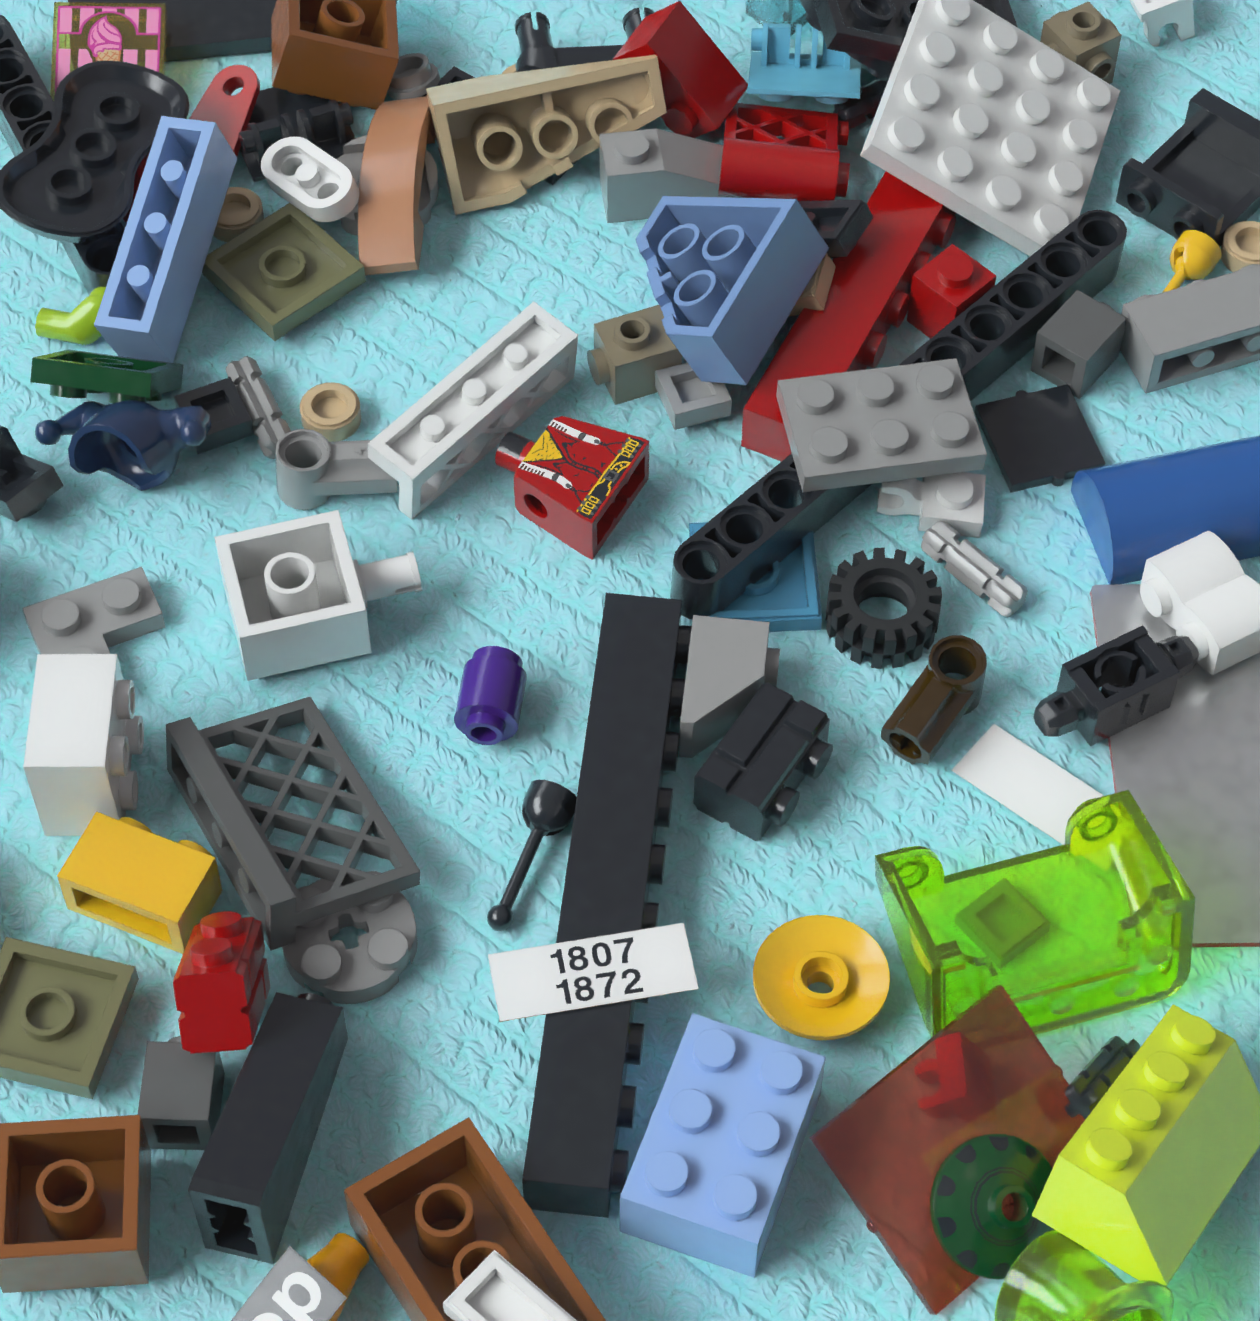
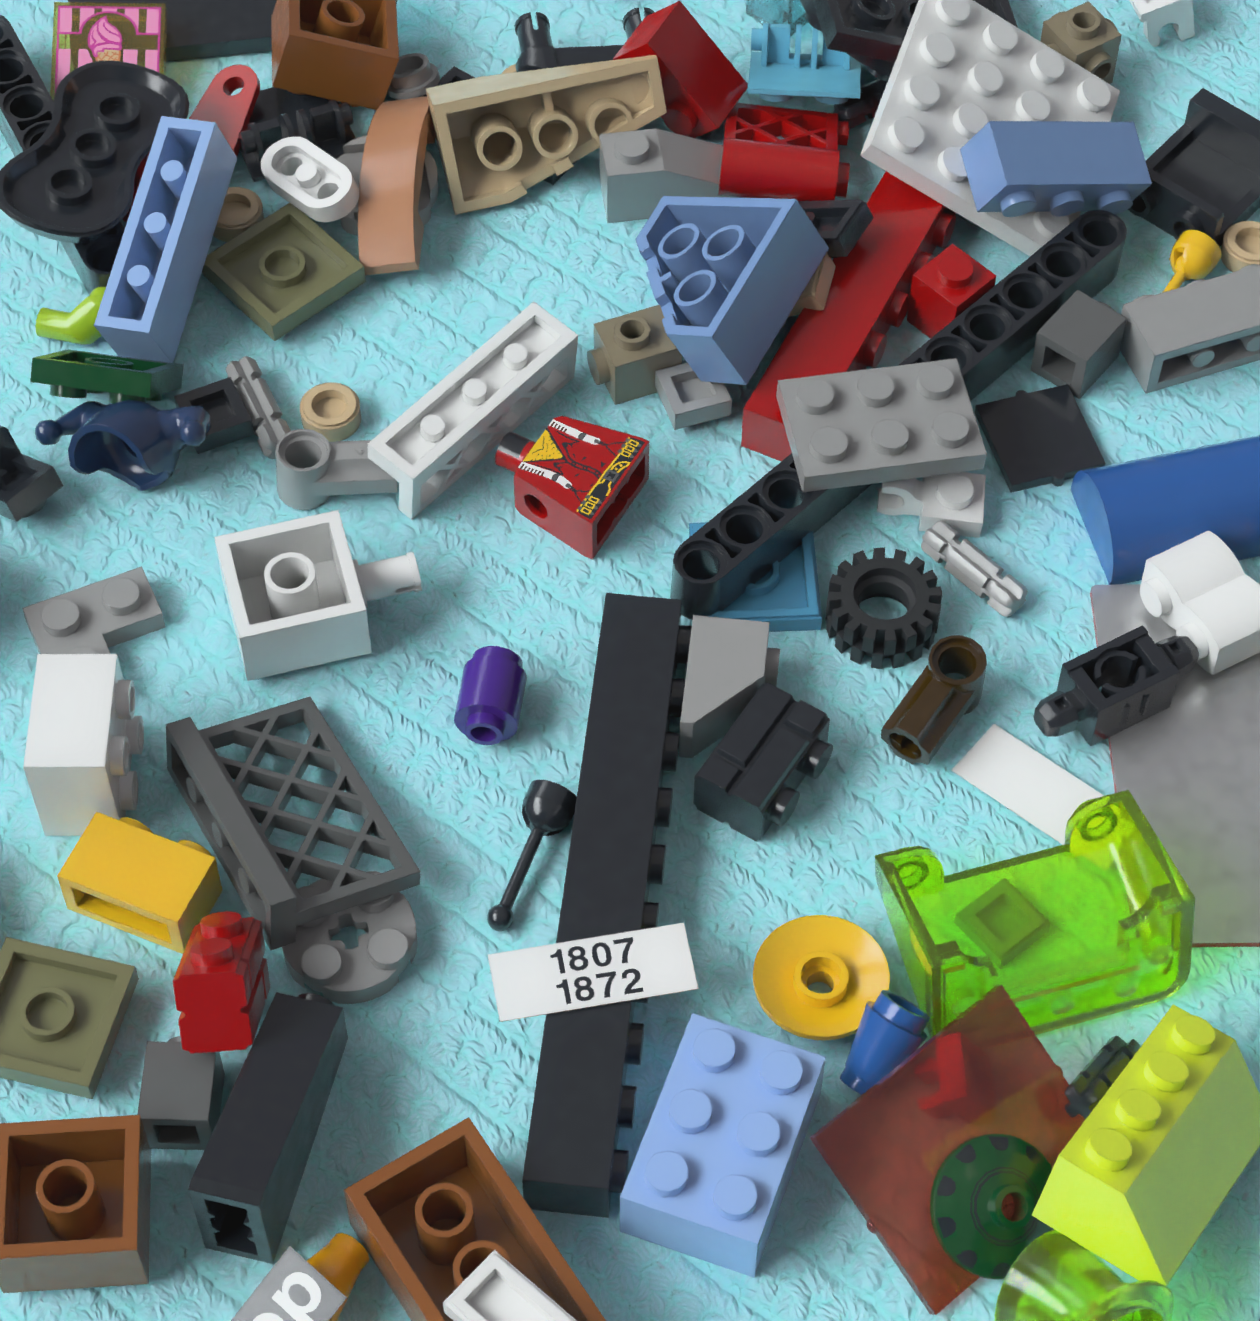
none -> blue cone [840,990,930,1099]
none -> medium blue brick [960,121,1152,217]

